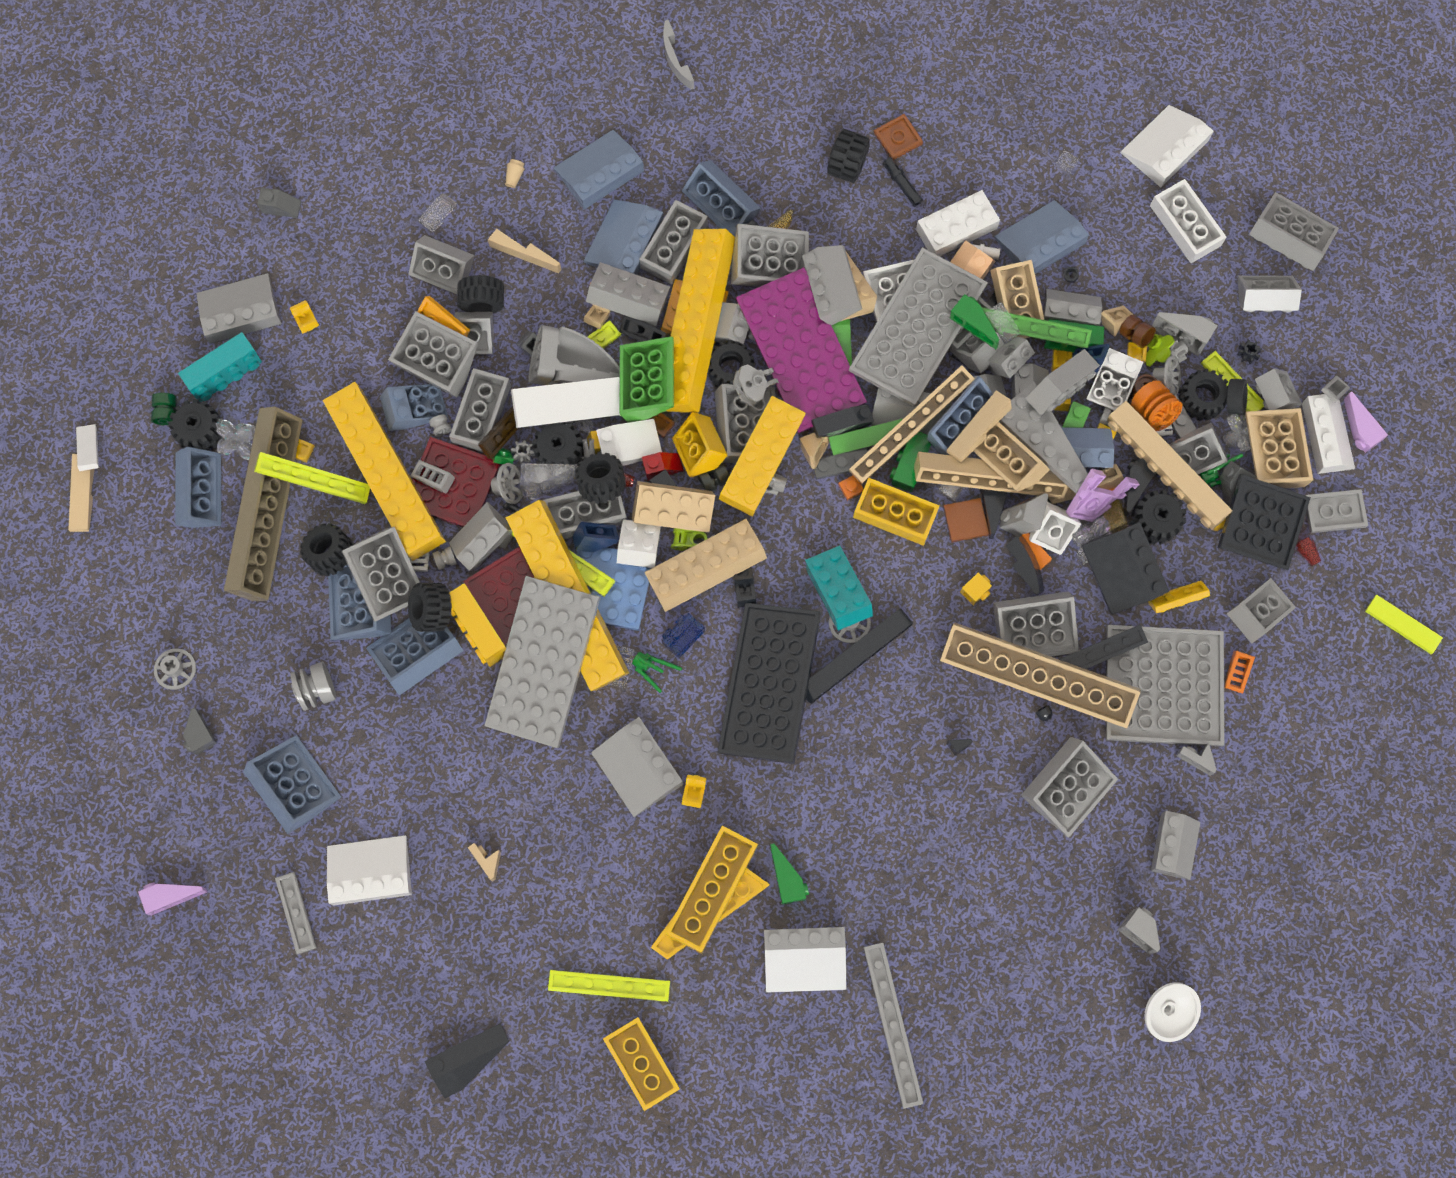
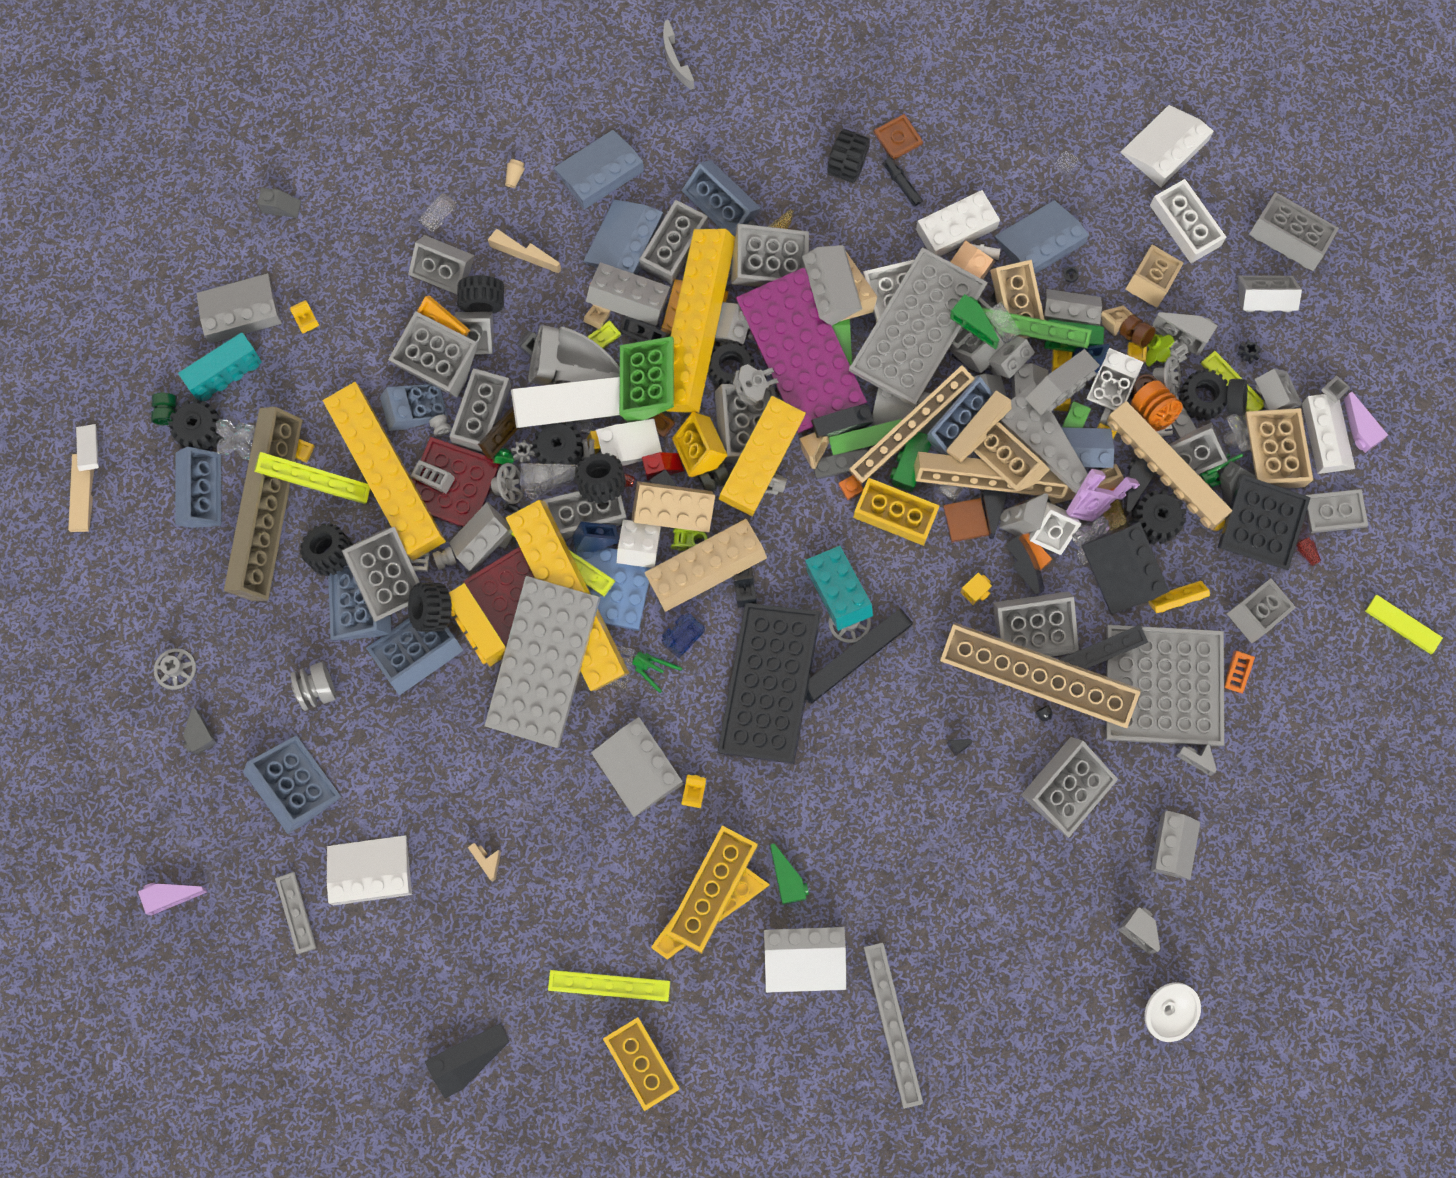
none -> tan slope [1125,245,1183,308]

